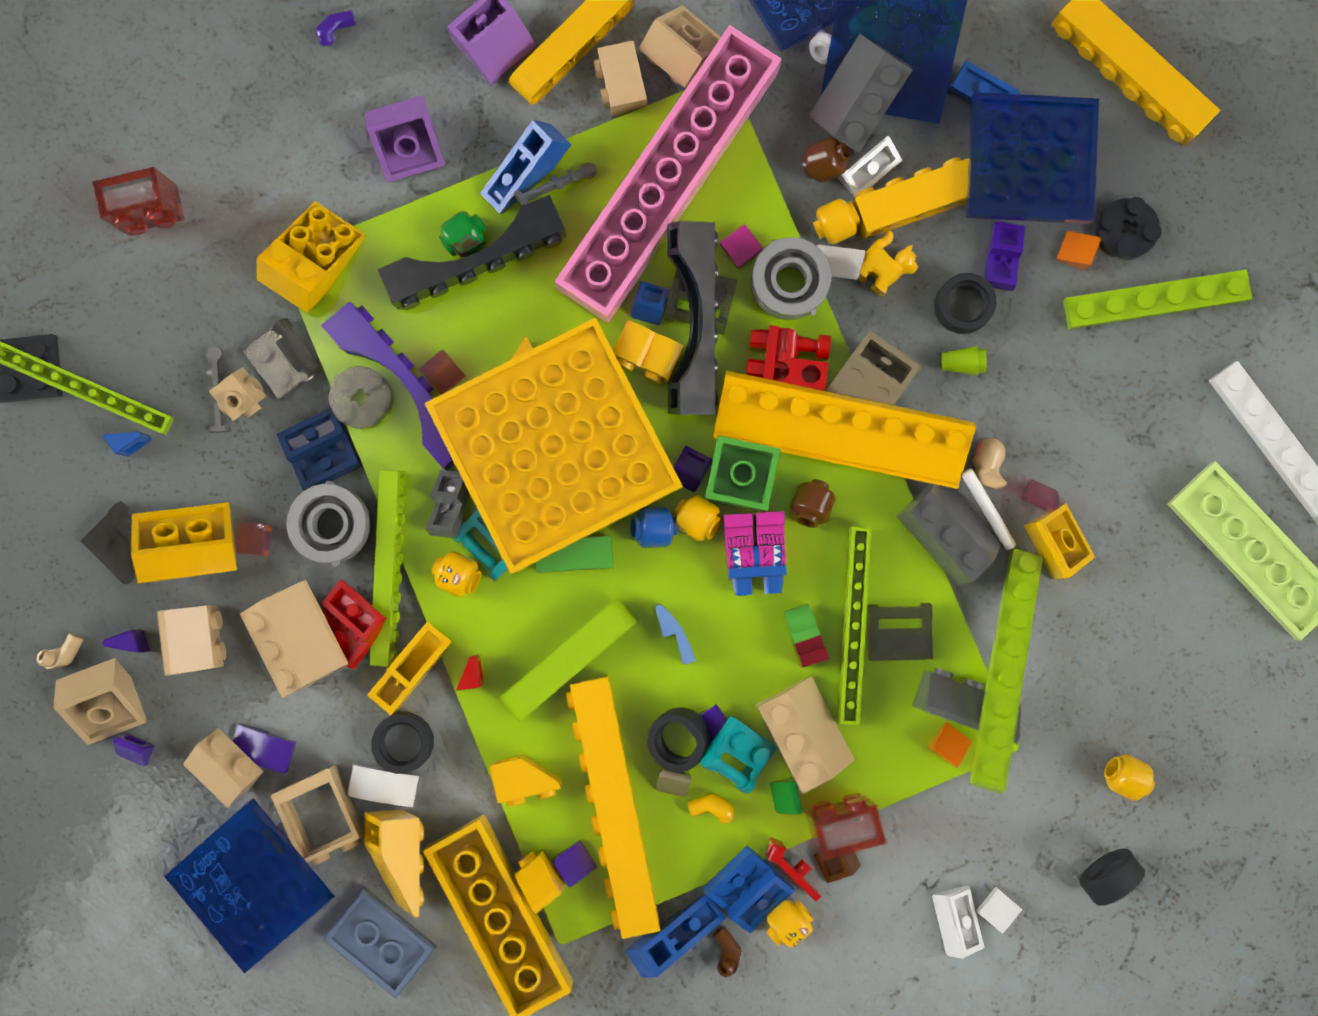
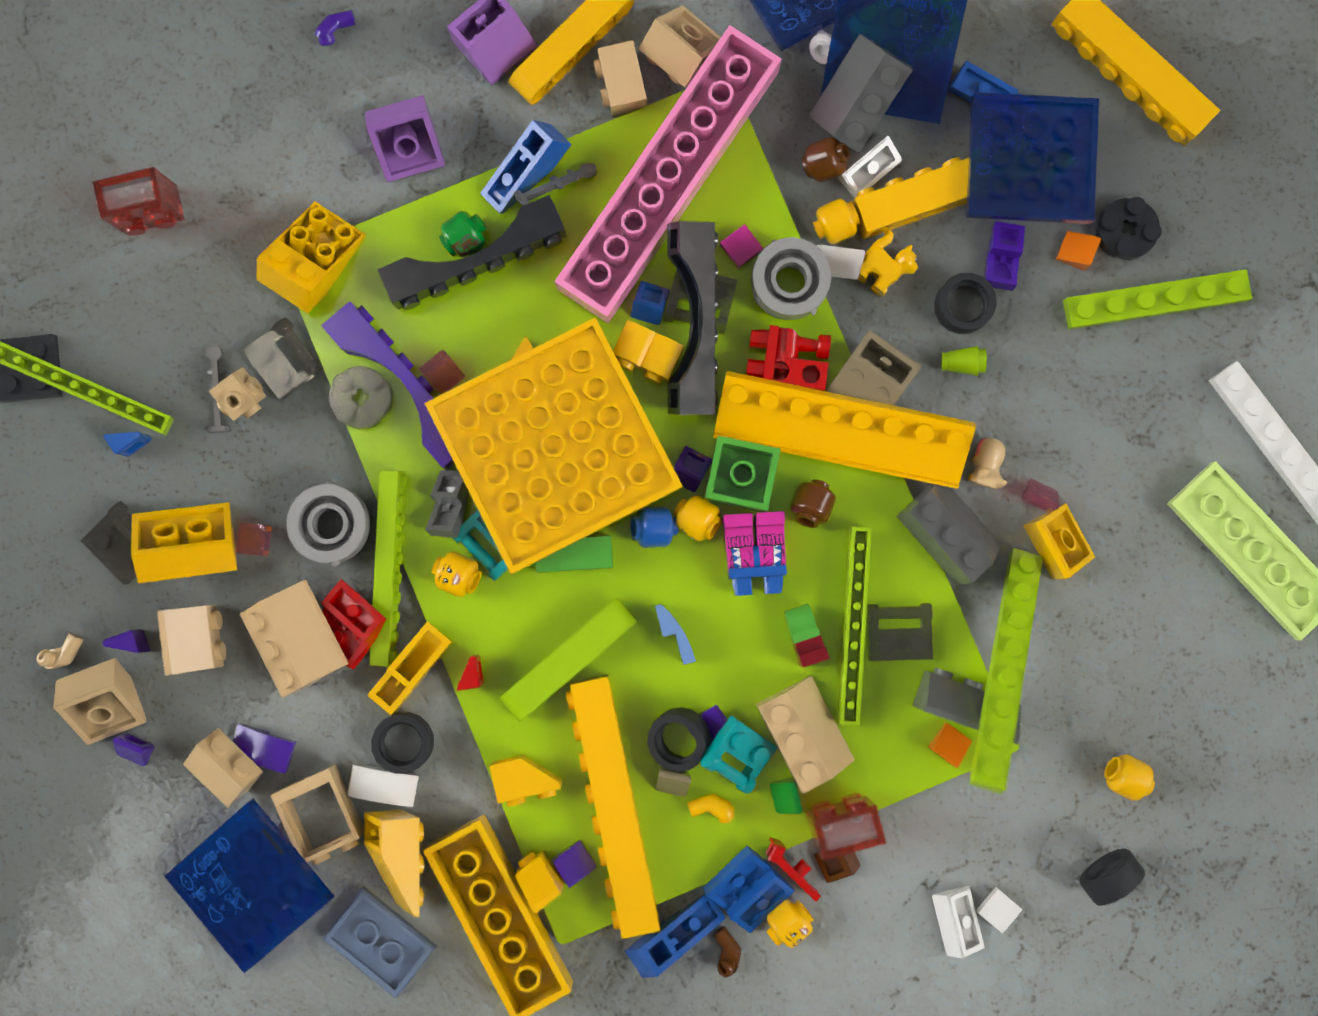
dark blue slope [277,407,362,491] -> none
white bar [962,468,1016,550] -> none

